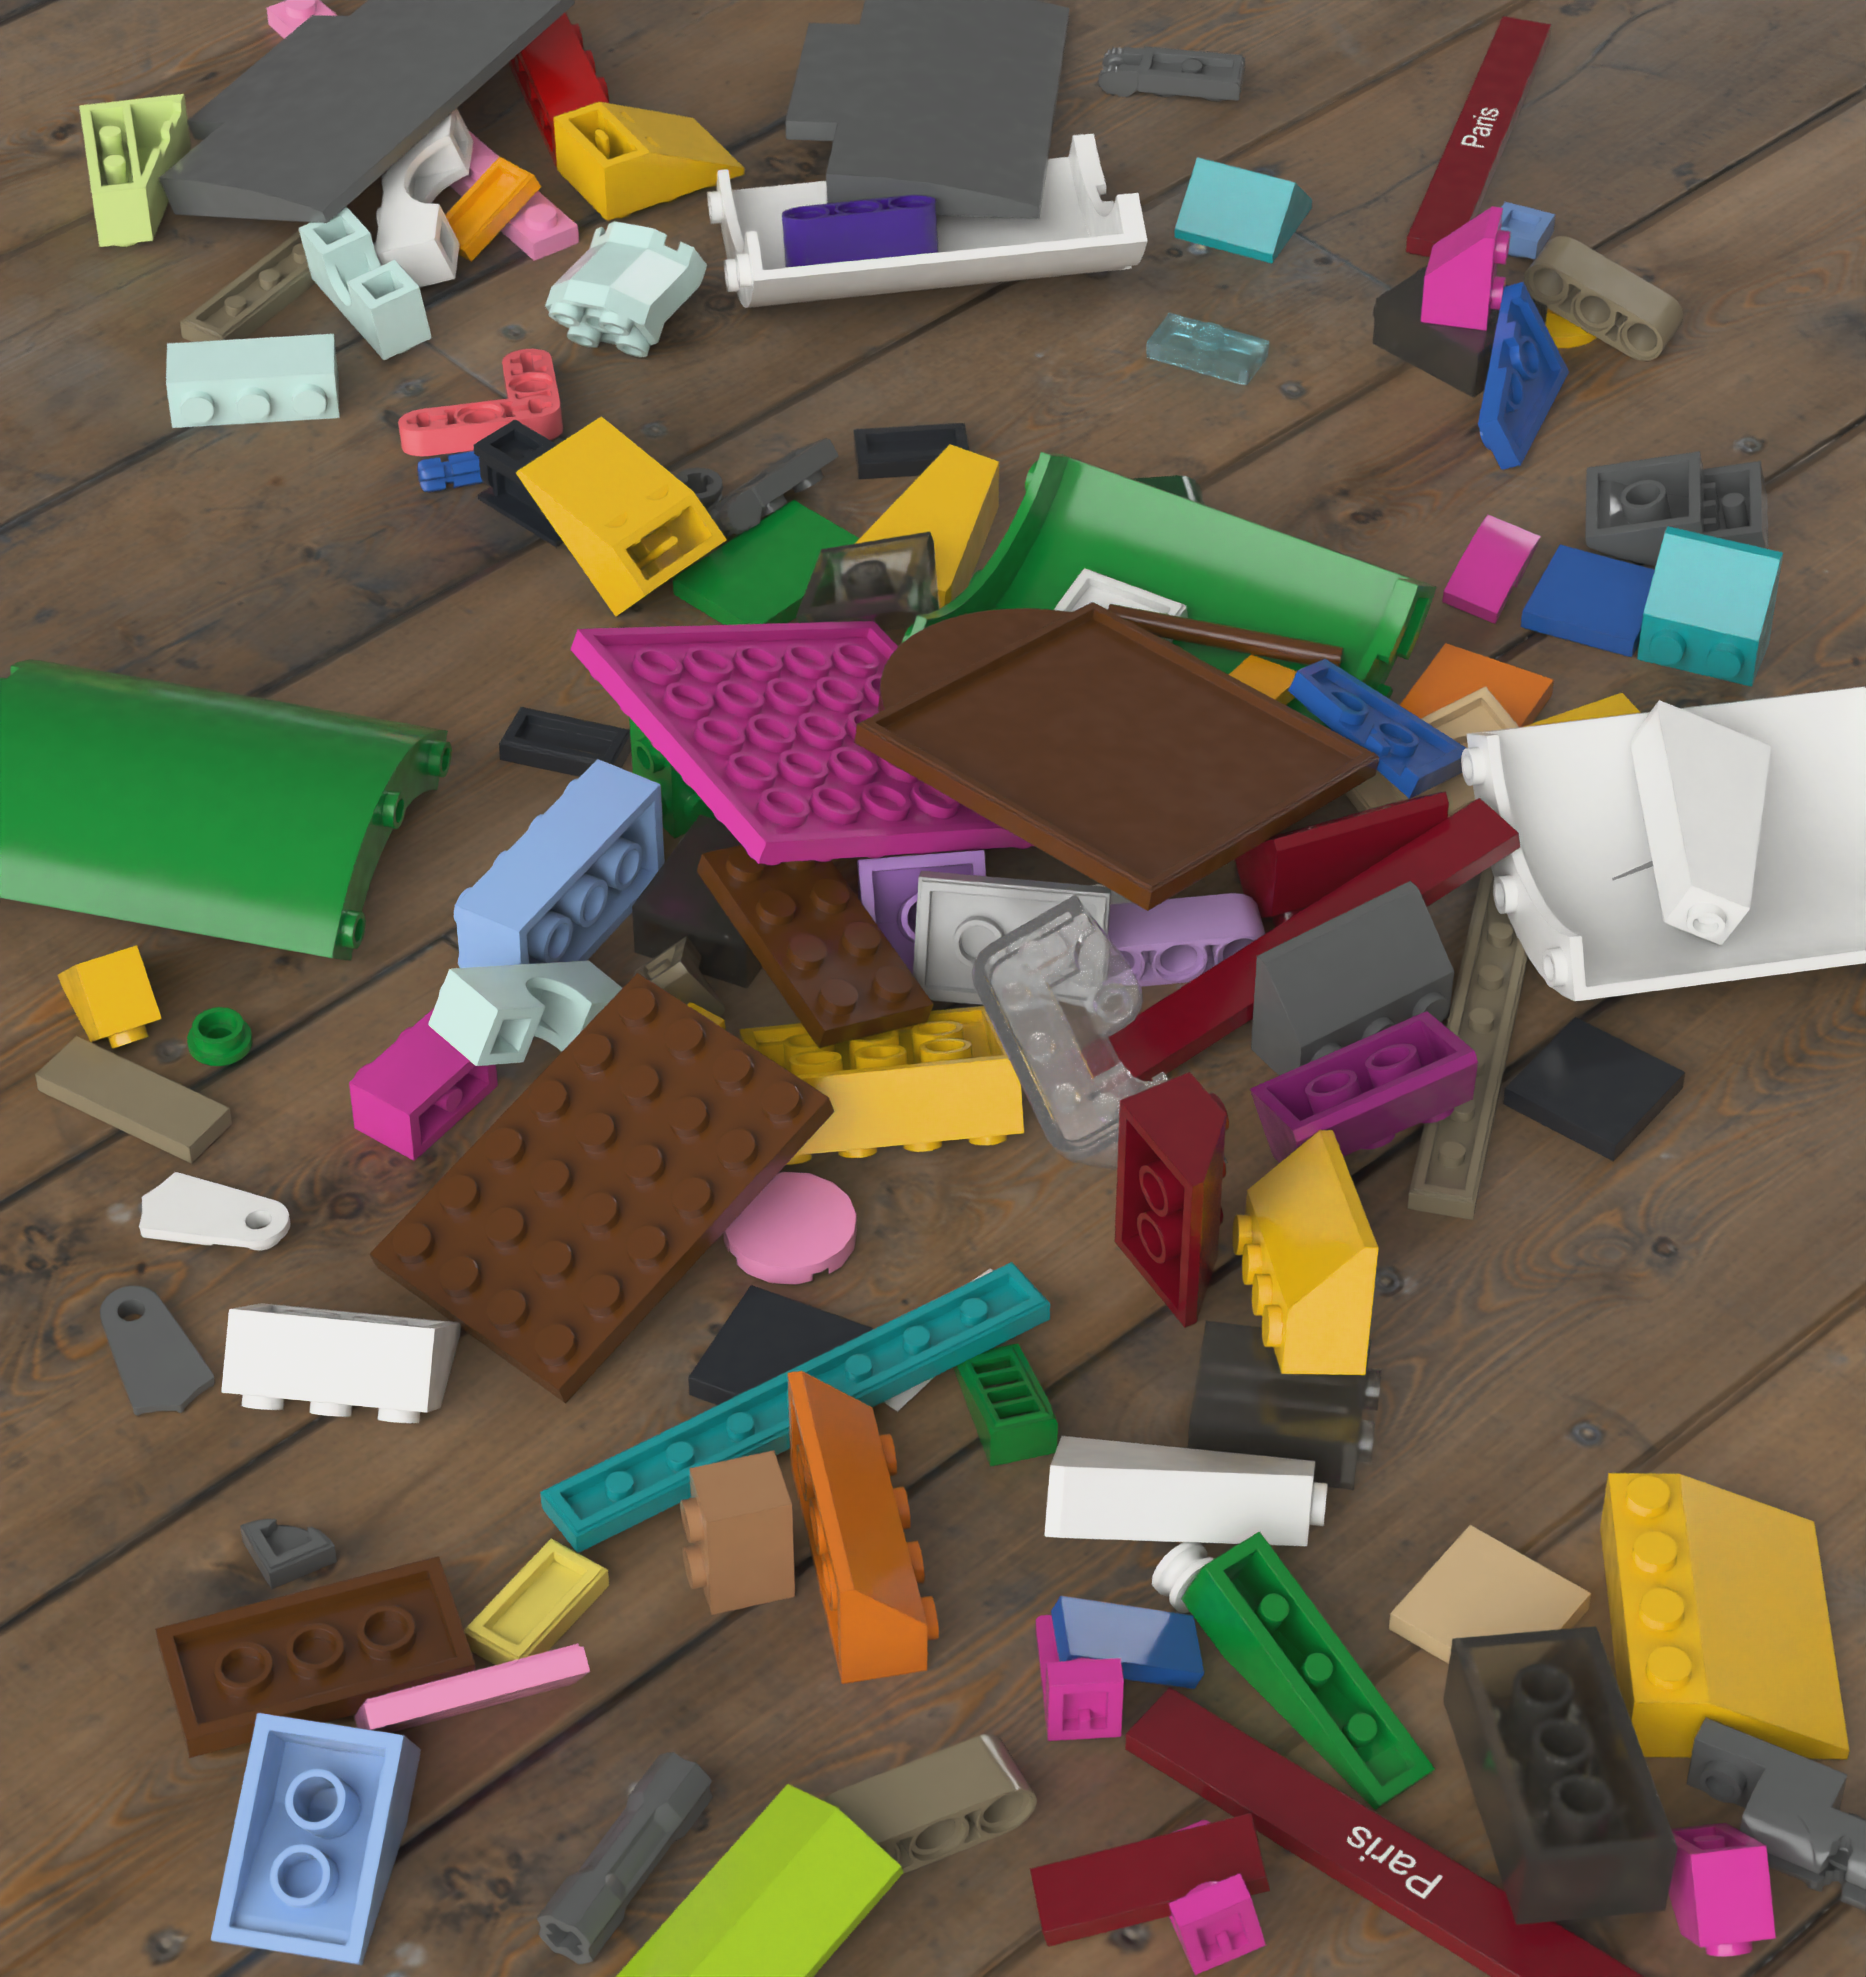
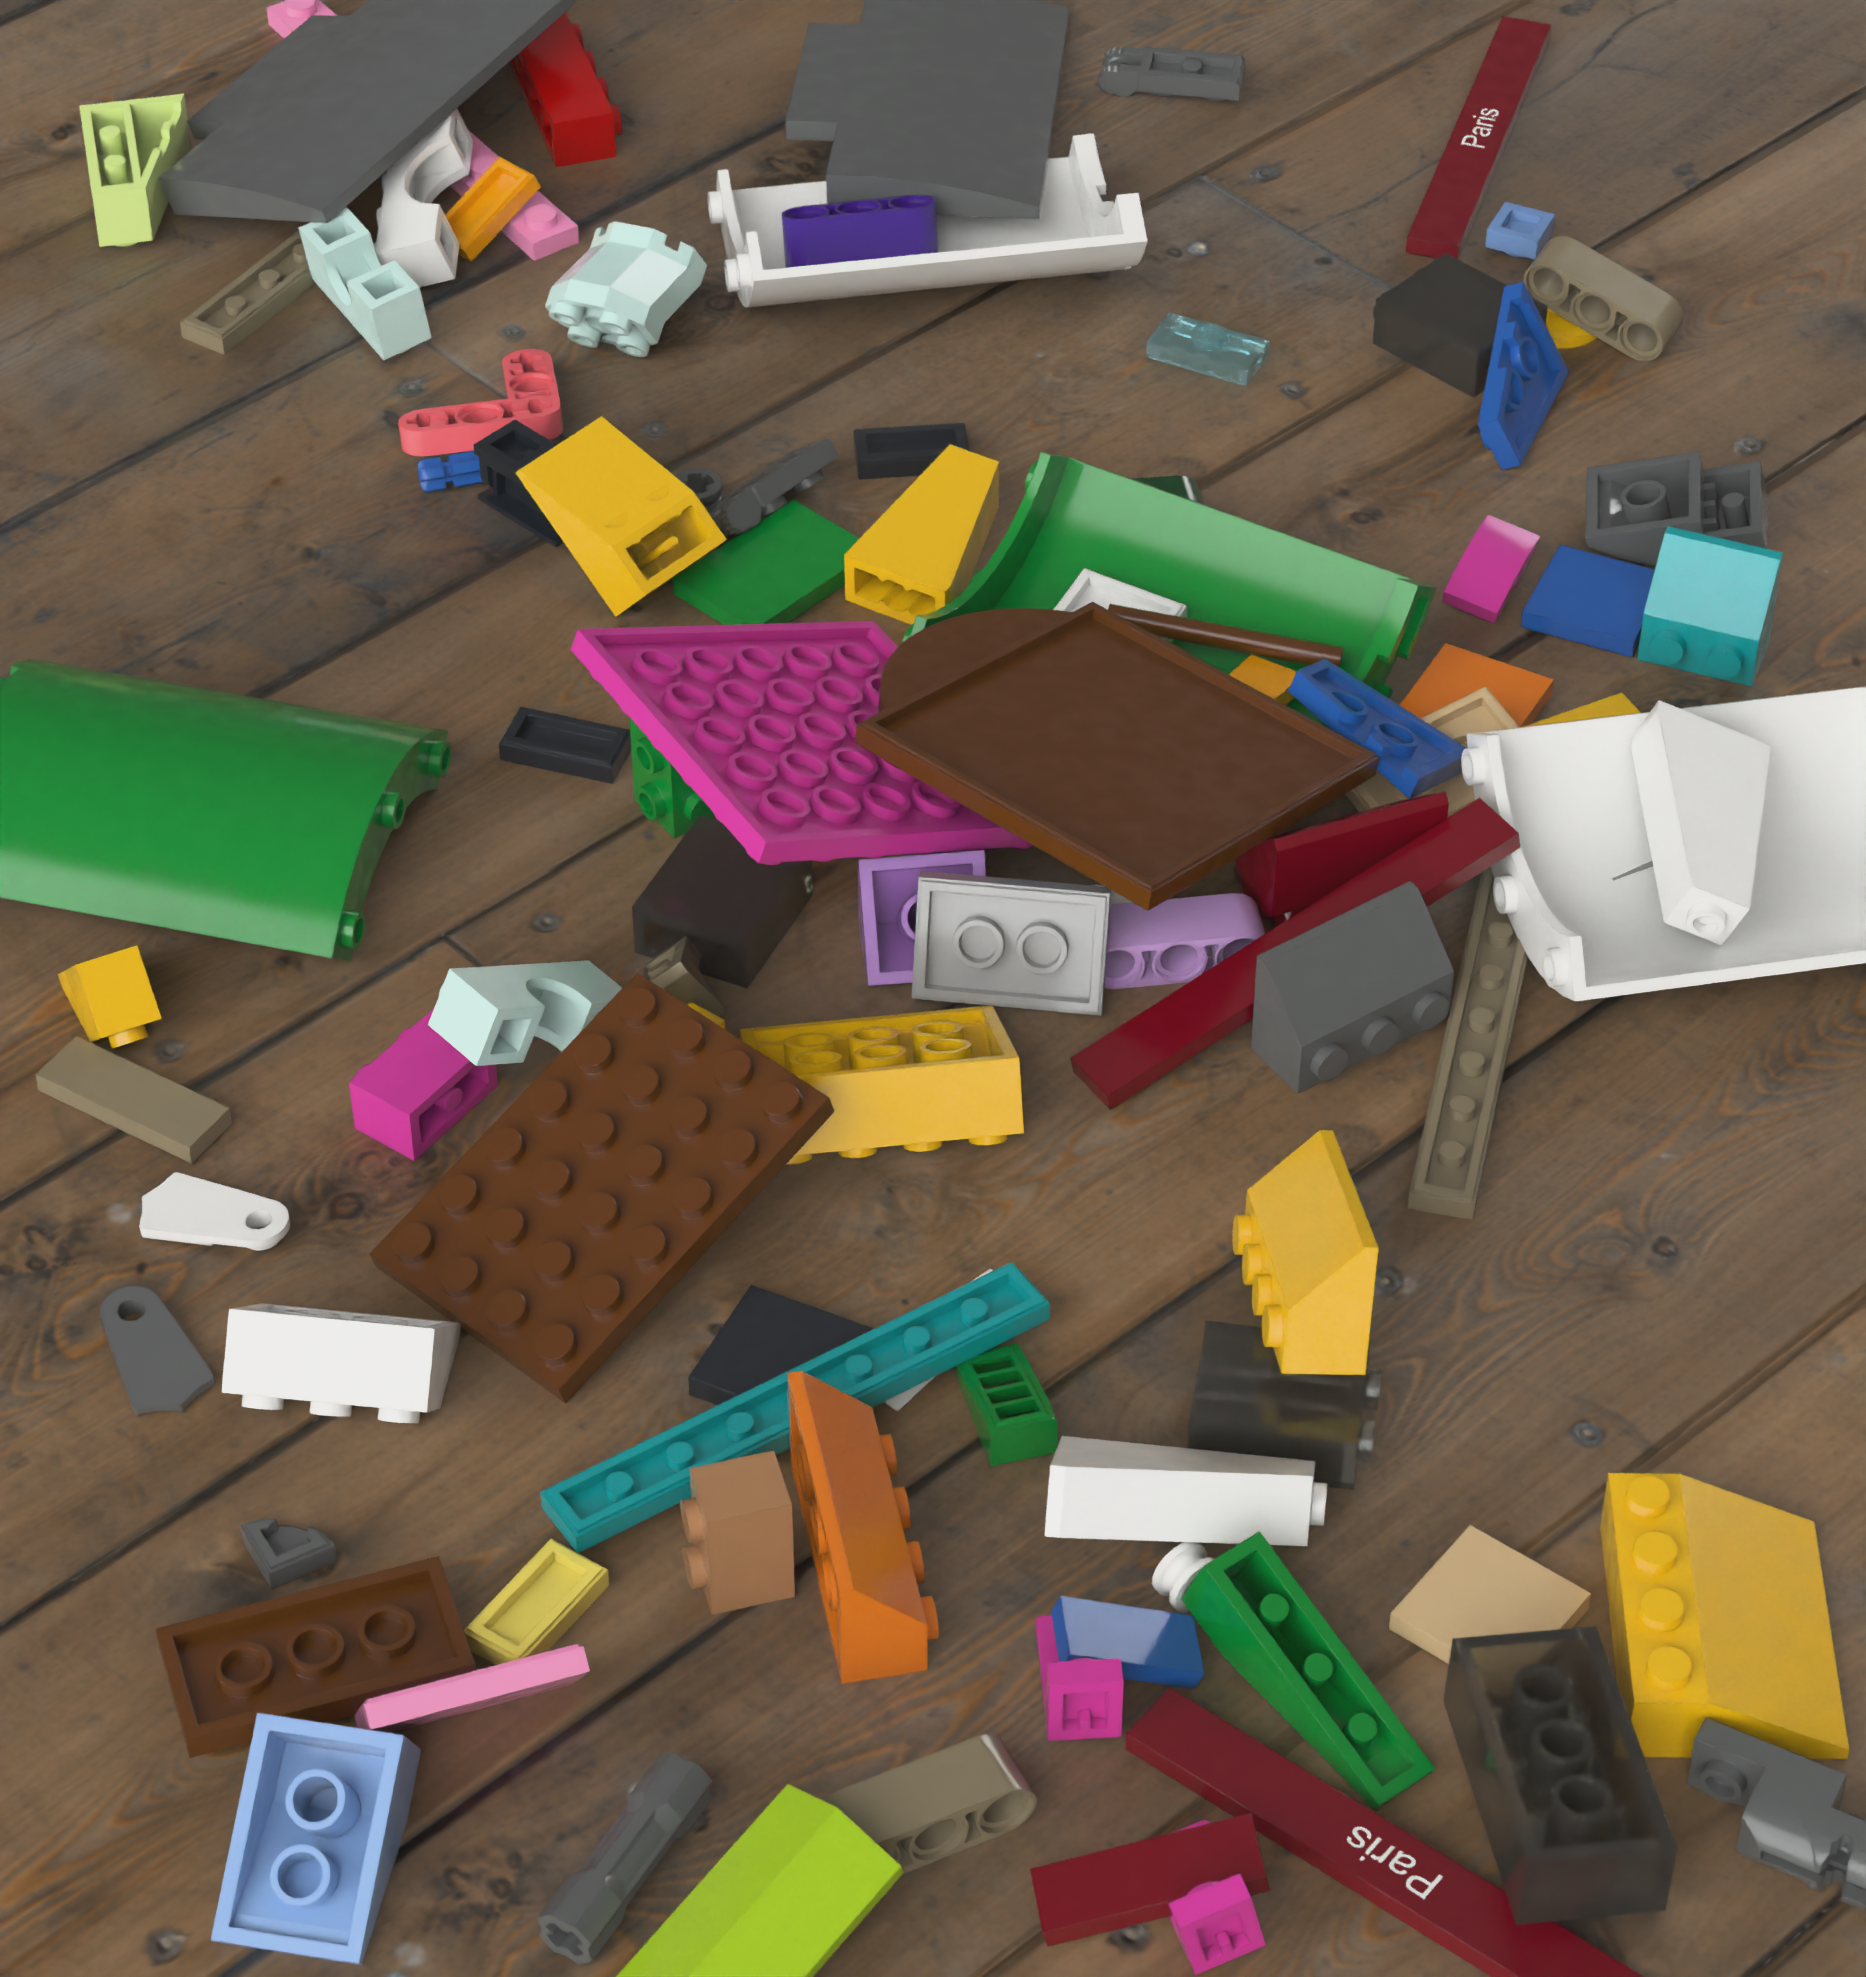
light aqua brick [166,334,339,428] -> none
green plate [187,1007,253,1066] -> none
light blue brick [454,759,665,968] -> none
yellow slope [554,102,745,221] -> none
reddish brown plate [697,845,934,1048] -> none
bright pink tile [724,1172,857,1285] -> none
clear smoke slope [796,532,939,631] -> none
clear windscreen [971,894,1228,1171] -> none
dark red slope [1114,1072,1229,1328] -> none
slope [1174,157,1312,263] -> none
magenta slope [1250,1011,1478,1163] -> none
dark pink slope [1421,206,1511,331] -> none
black tile [1503,1017,1685,1161] -> none
dark pink slope [1653,1823,1776,1956] -> none

